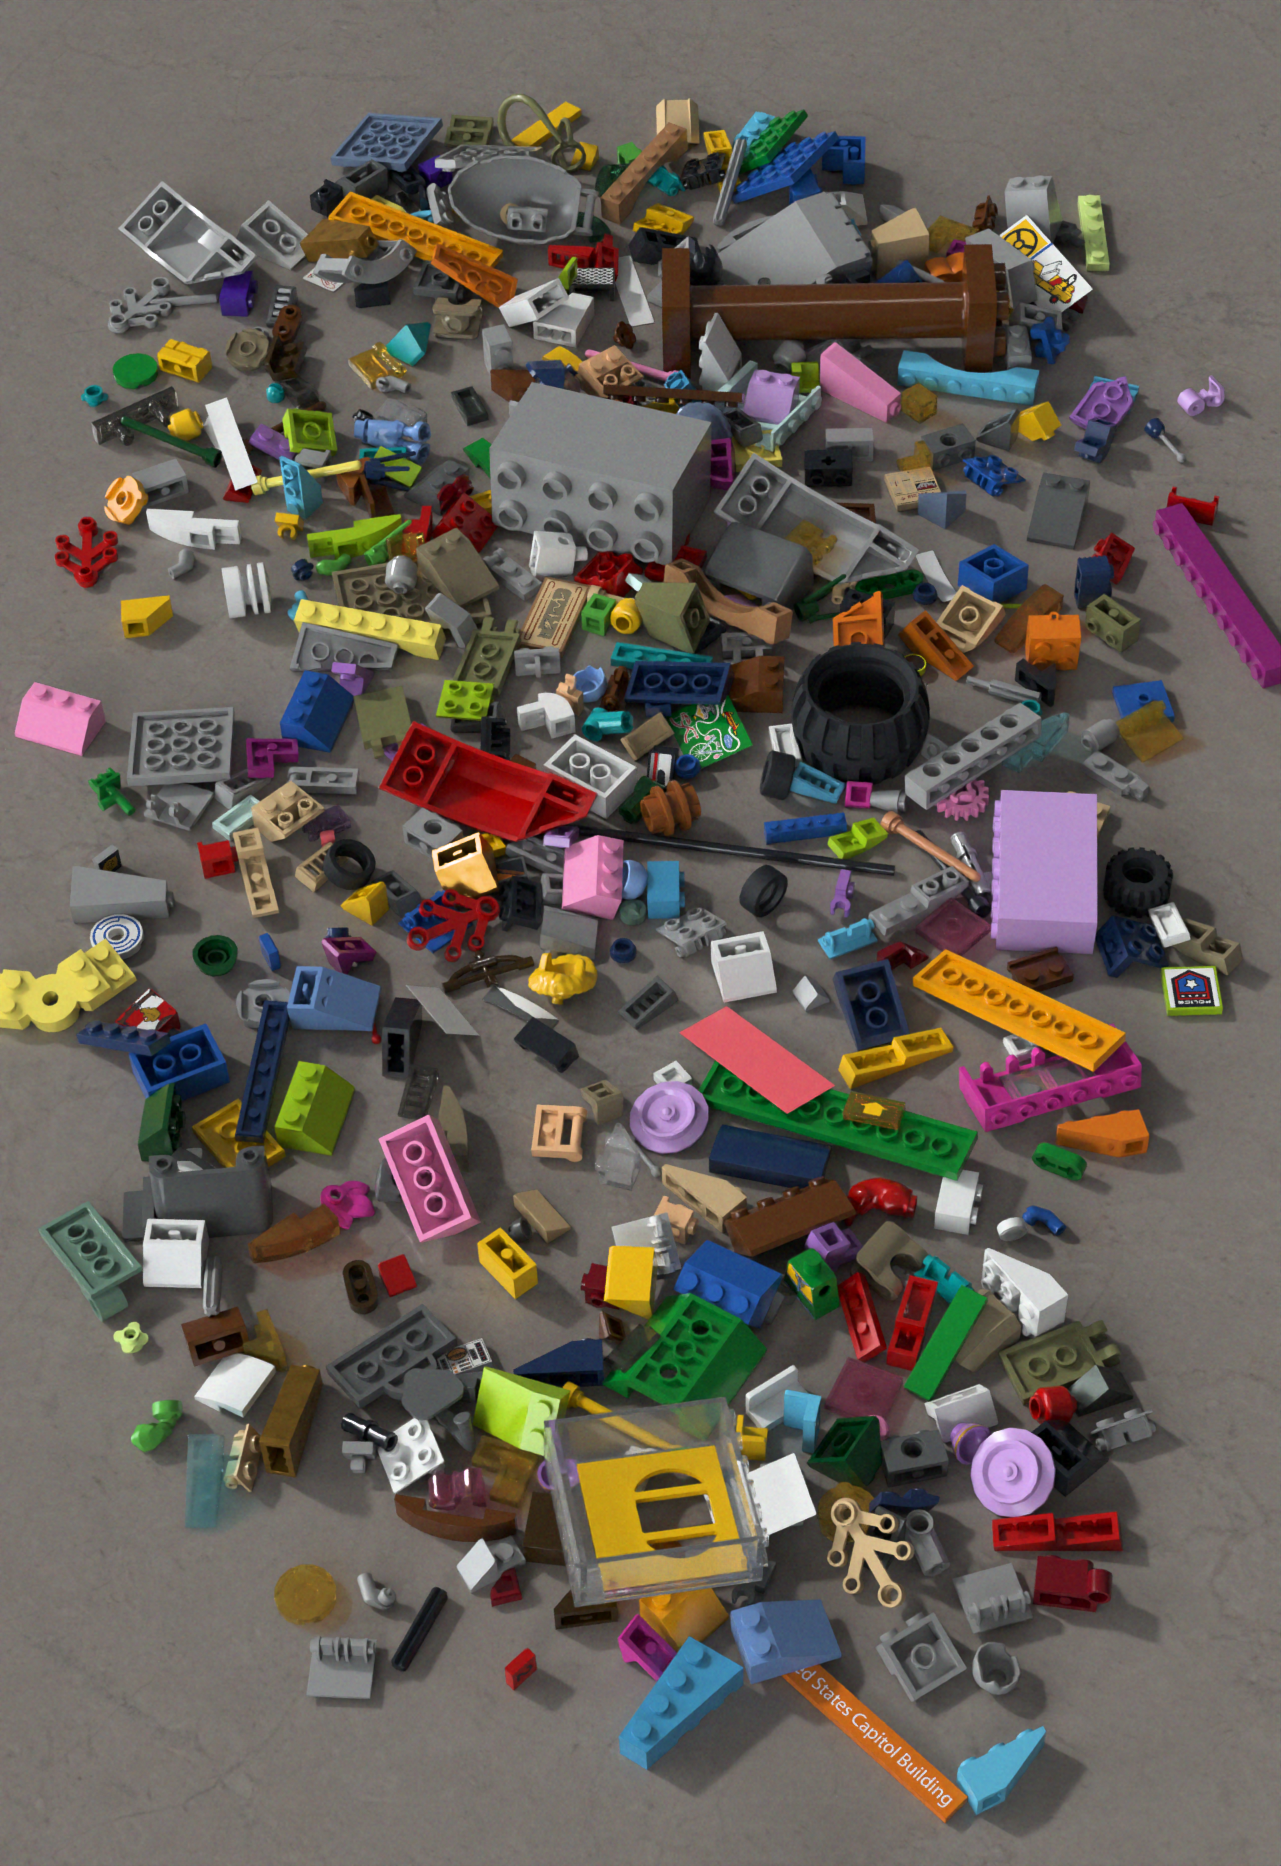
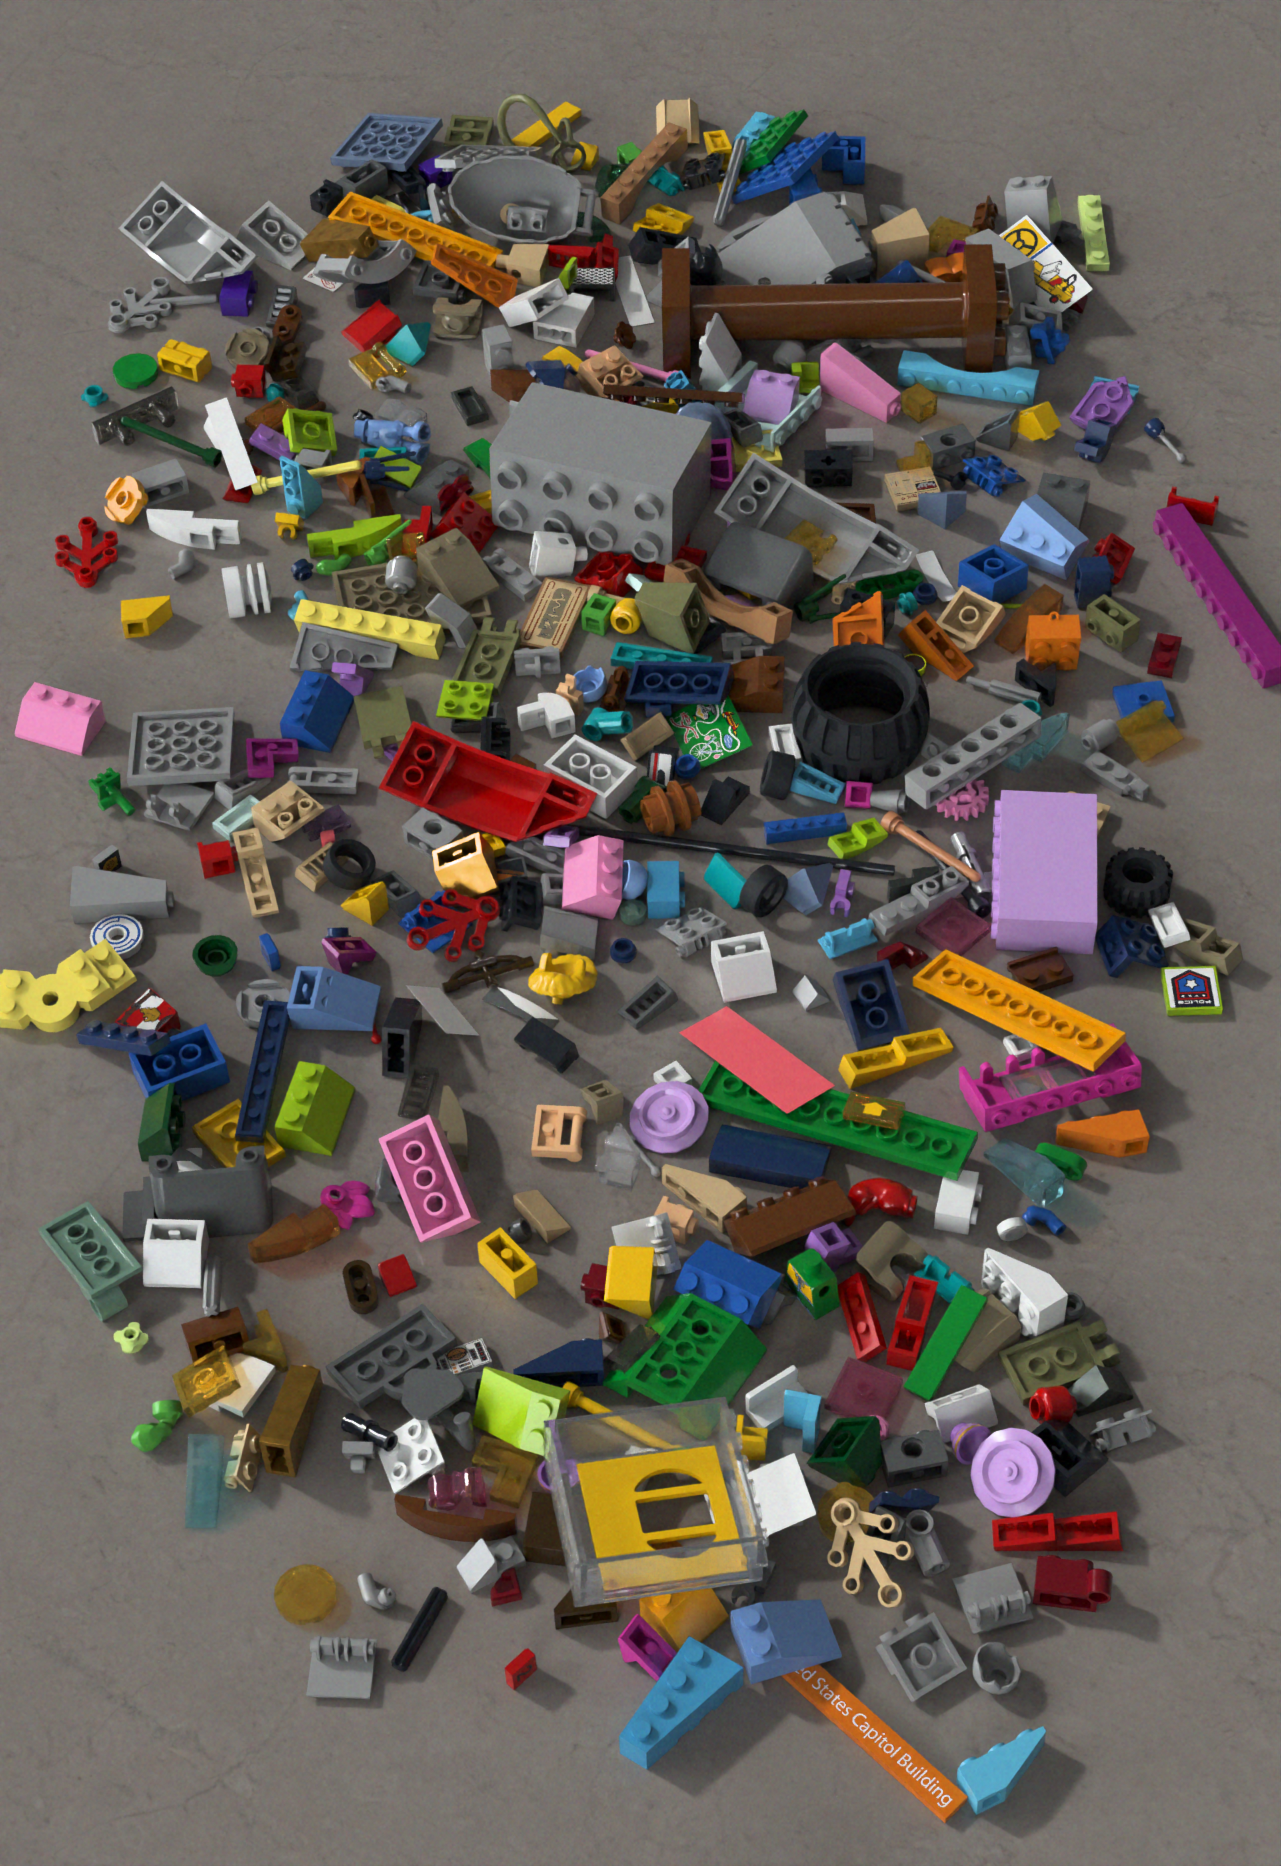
yellow head [168,408,204,441] -> none
lavender leg [1177,375,1225,416] -> none
none -> clear yellow plate [172,1345,241,1418]
none -> red brick [231,364,267,398]
none -> clear orange plate [244,396,295,431]
none -> red slope [341,299,402,356]
none -> tan torso [496,244,549,287]
none -> black slope [701,776,750,826]
none -> teal slope [704,852,746,909]
none -> sand blue slope [783,863,833,916]
none -> pearl dark grey slope [887,866,939,903]
none -> teal plate [897,592,918,616]
none -> black hand [933,470,968,490]
none -> clear light blue slope [983,1138,1065,1208]
none -> light blue wedge [999,494,1089,580]
none -> dark grey plate [1065,1292,1085,1321]
none -> dark red plate [1147,633,1182,678]

